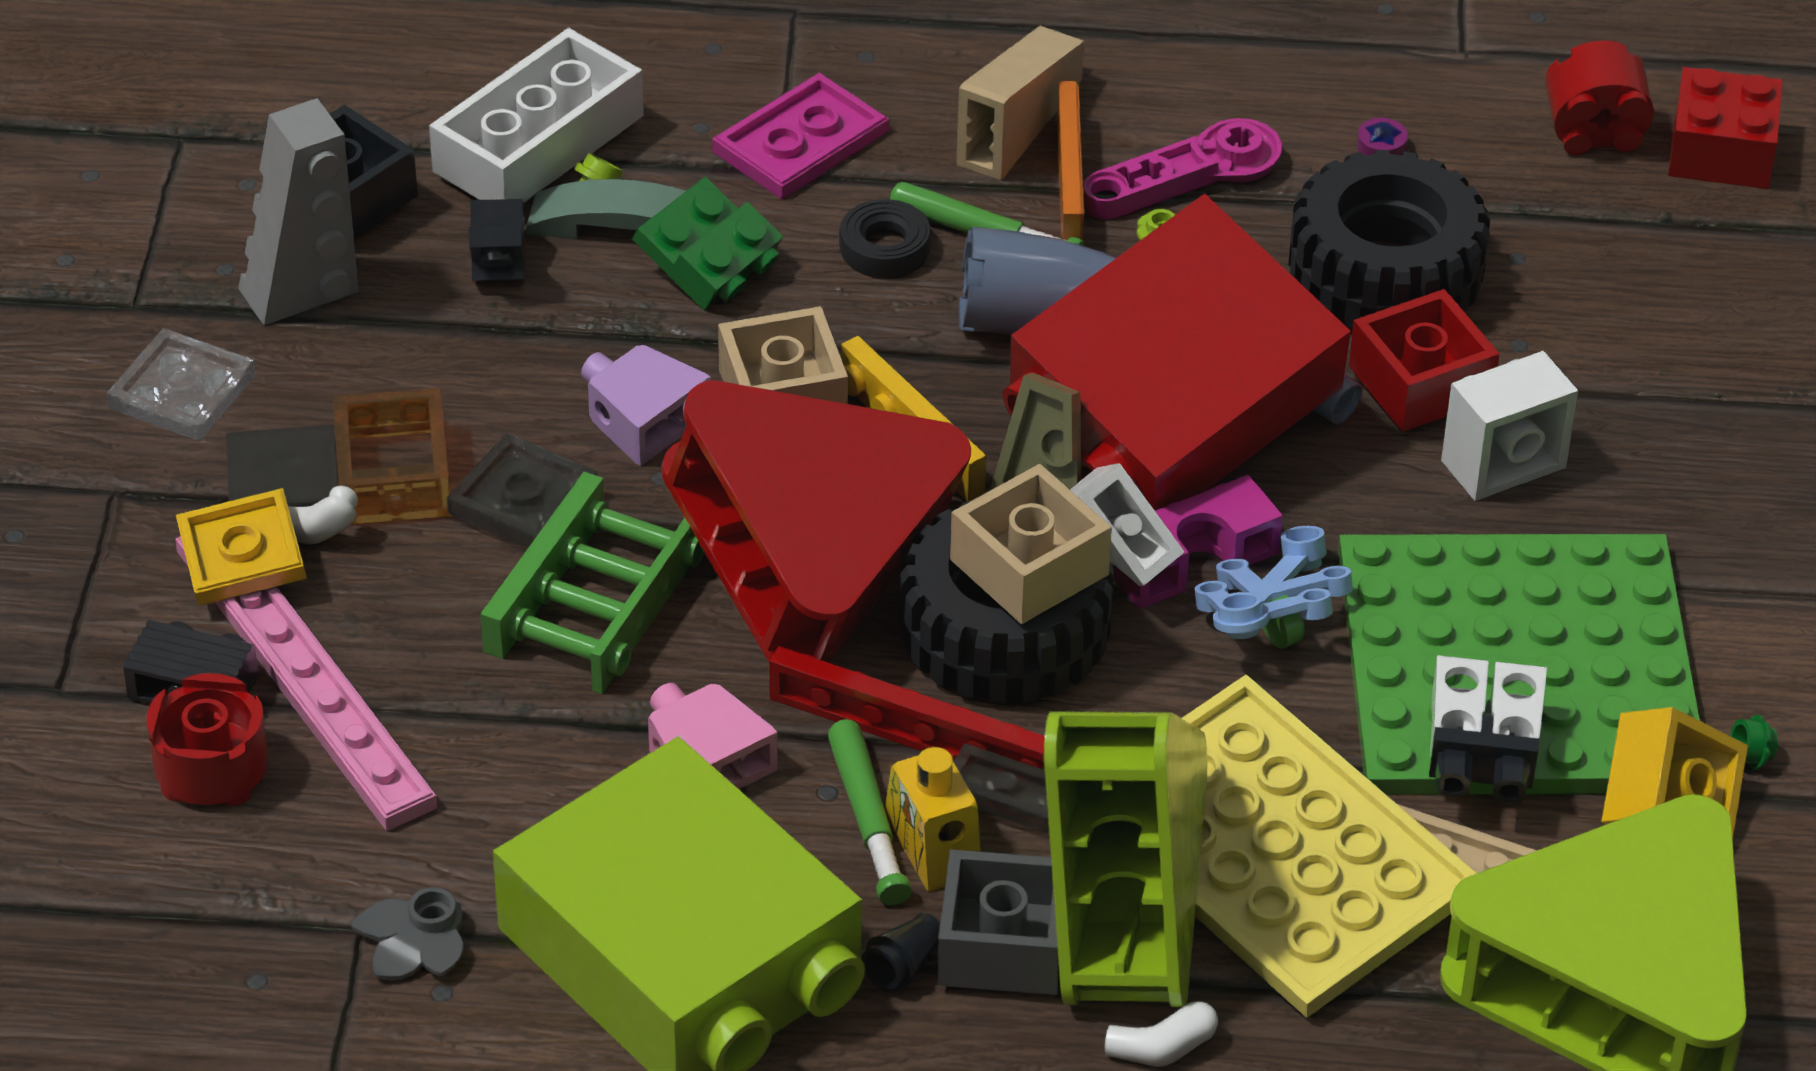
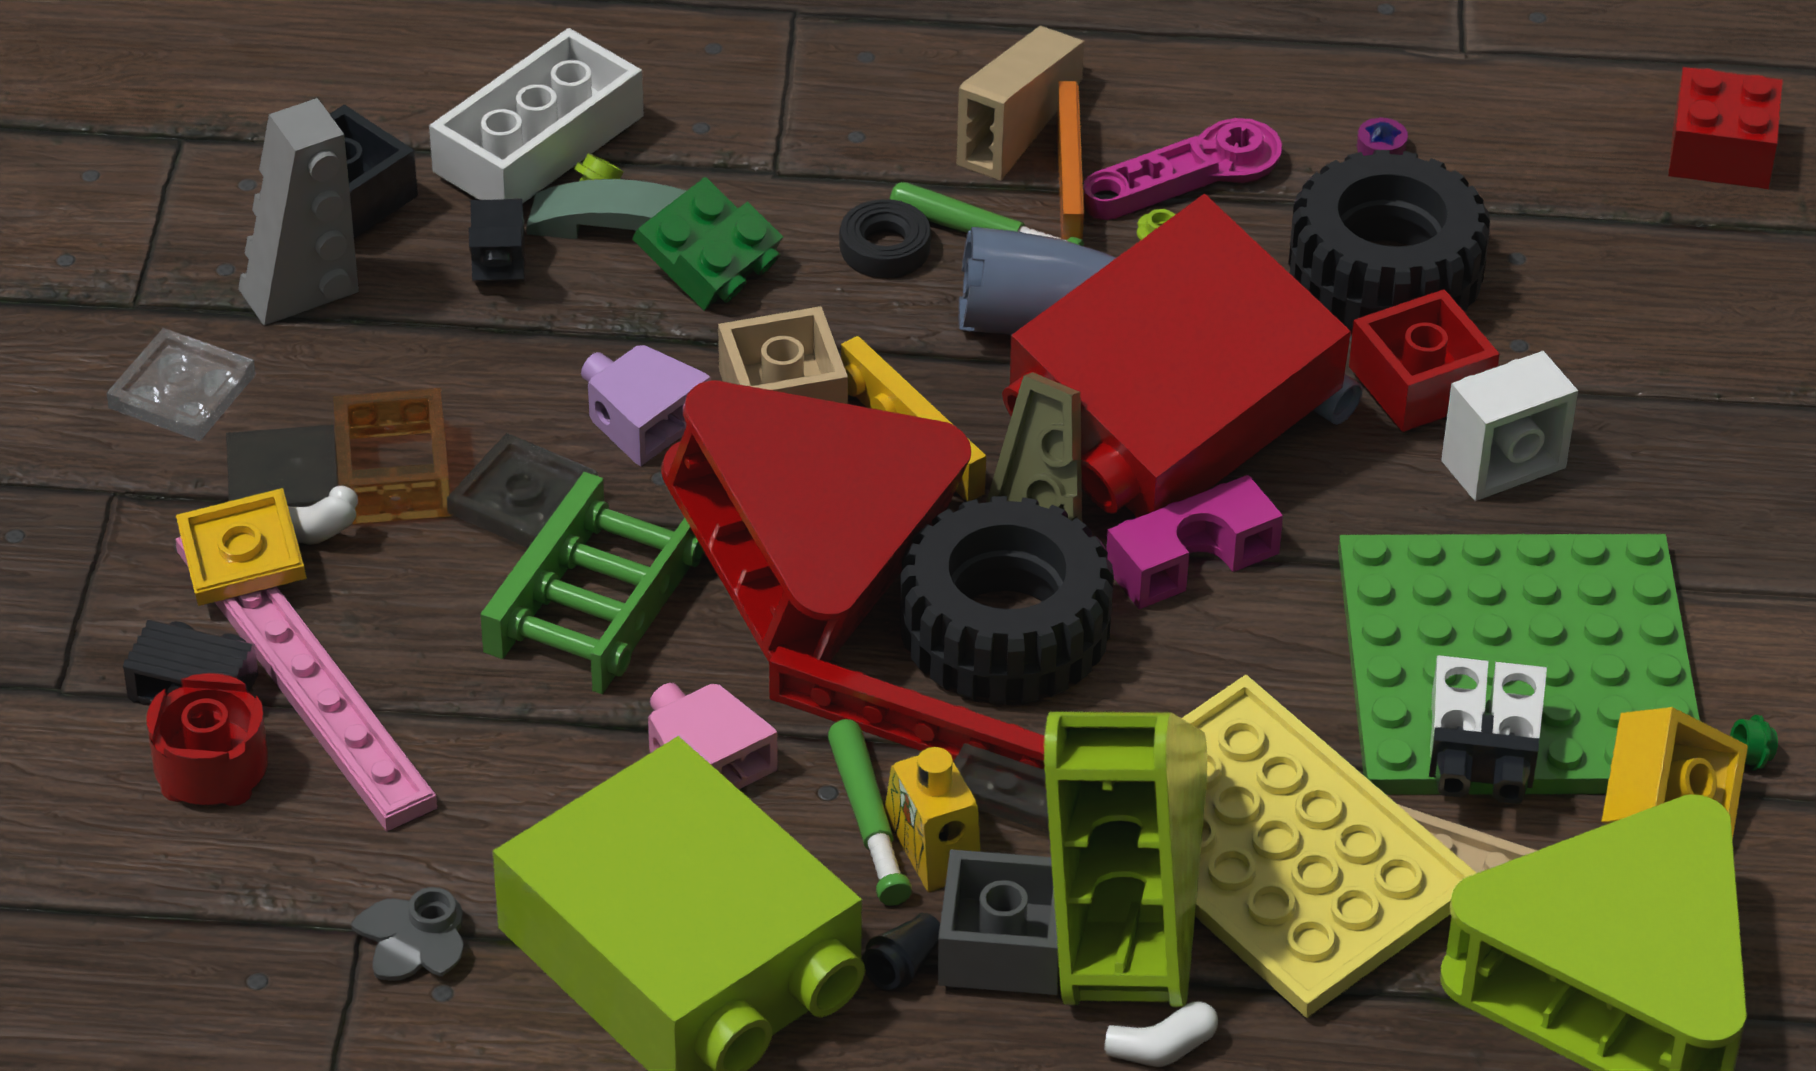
dark pink tile [712,72,889,200] -> none
tan brick [950,464,1112,624] -> none
white slope [1070,463,1185,586] -> none
light blue plant [1195,526,1353,639] -> none
bright green tile [1262,595,1305,649] -> none
red brick [1545,41,1654,155] -> none

